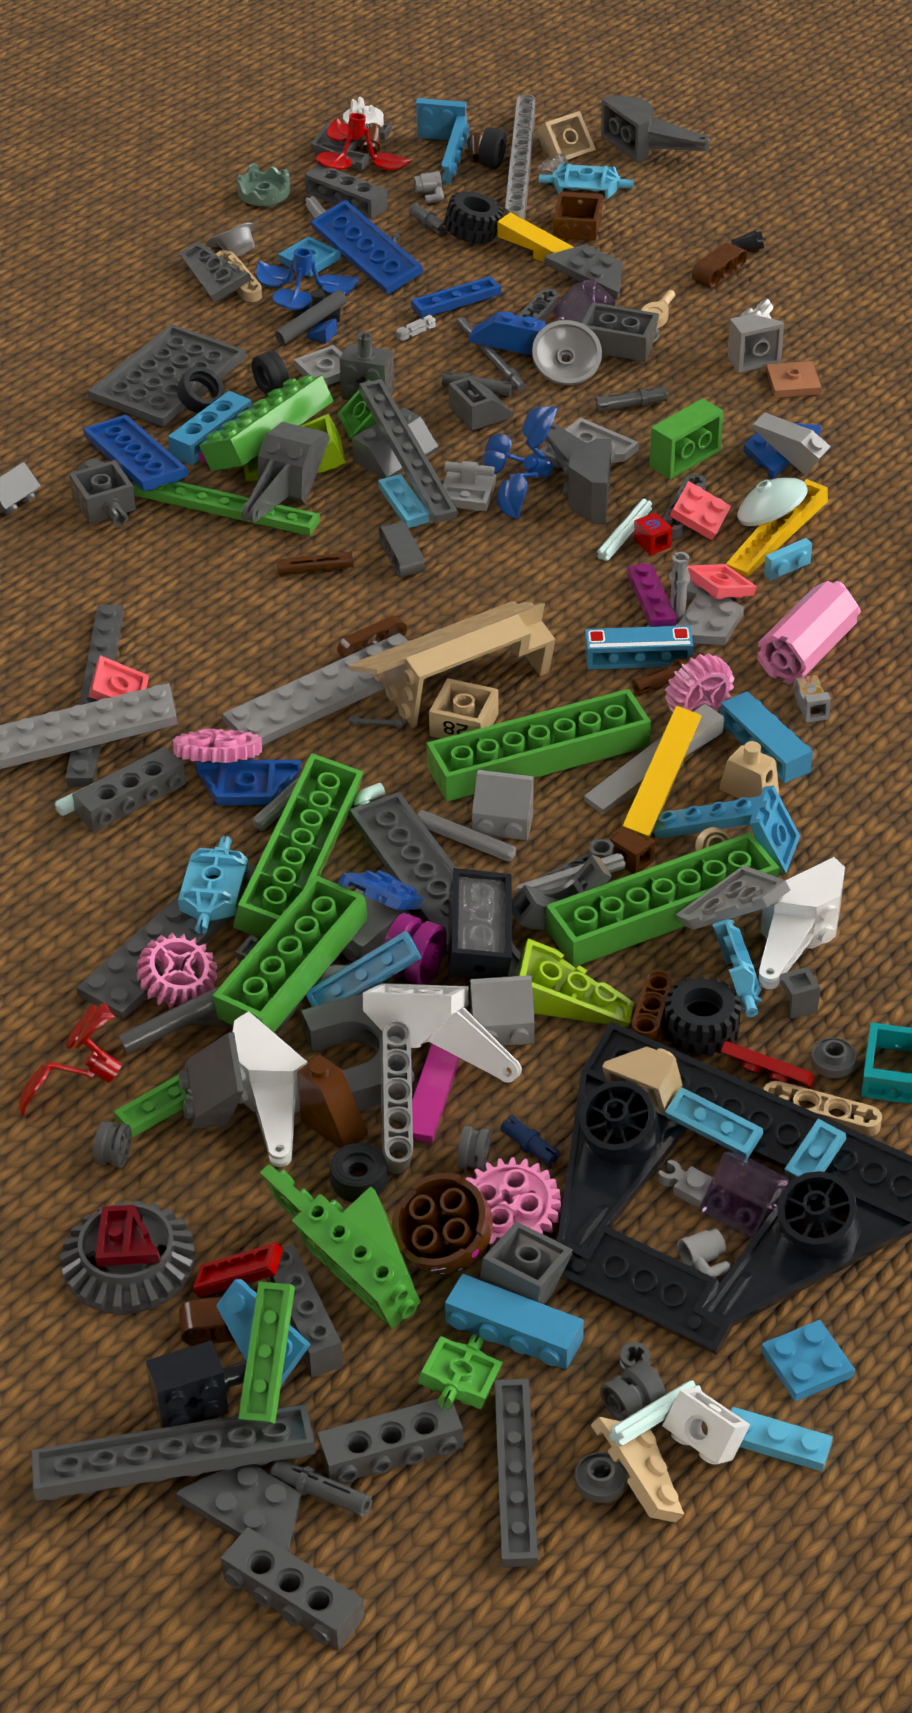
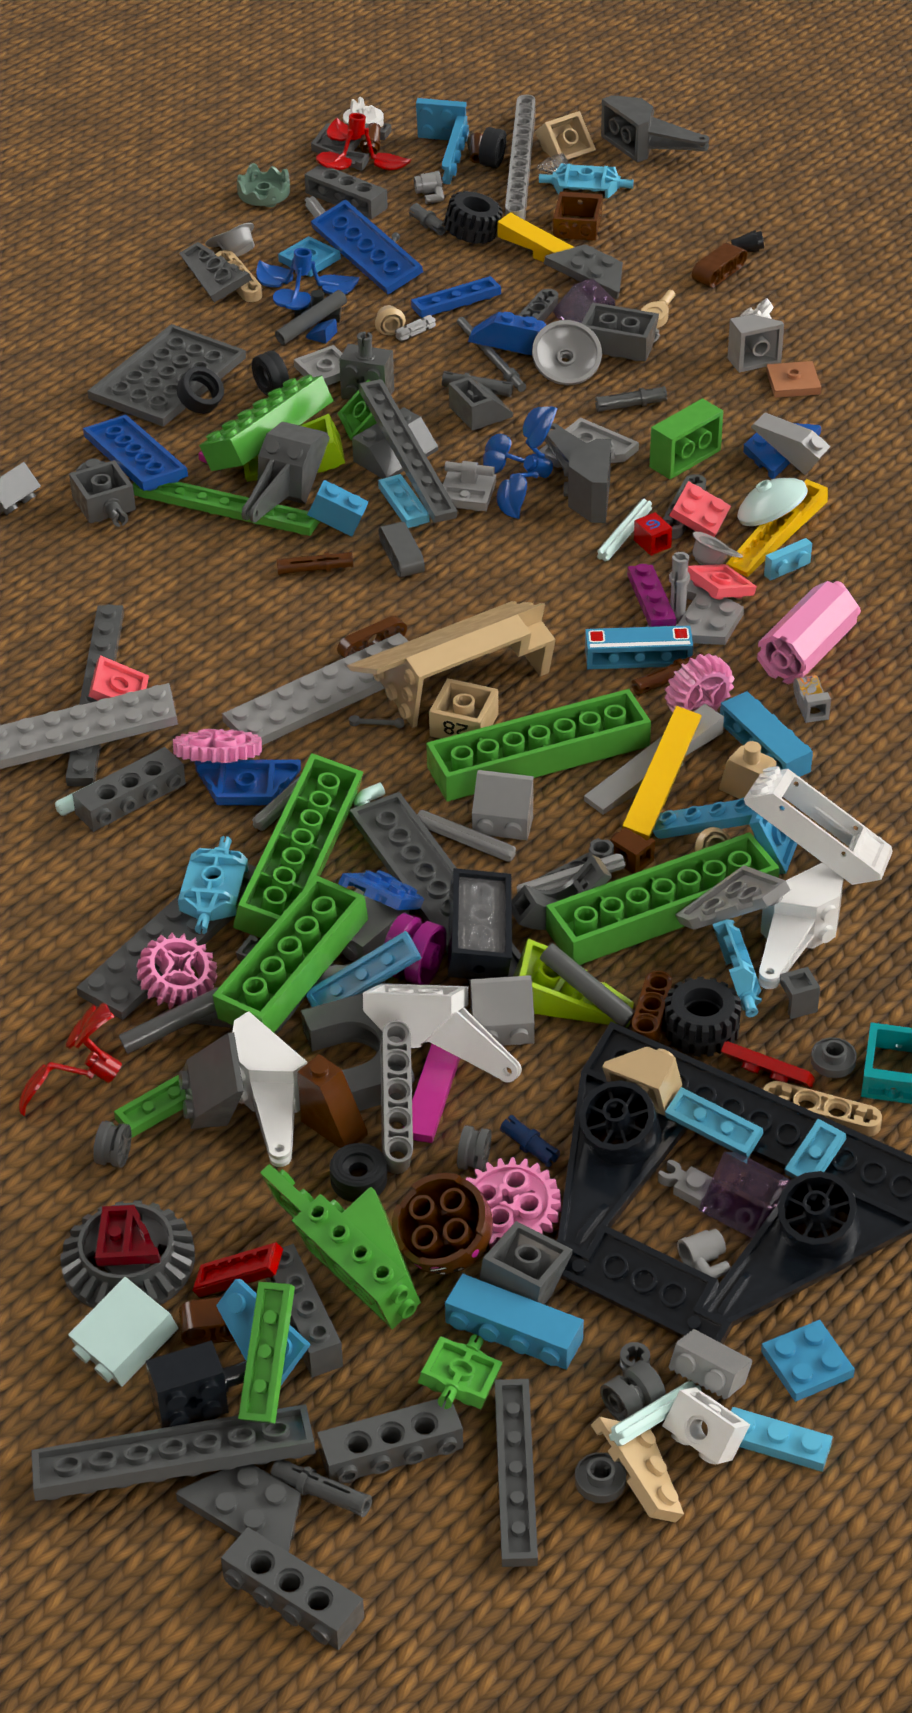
dark azure brick [168,391,252,465] -> none
none -> light aqua brick [68,1277,178,1387]
none -> dark azure slope [307,480,369,537]
none -> tan cone [375,305,406,335]
none -> dark grey piece [540,943,635,1027]
none -> light grey brick [669,1329,753,1399]
none -> light grey piece [693,531,743,565]
none -> white window [744,766,893,885]

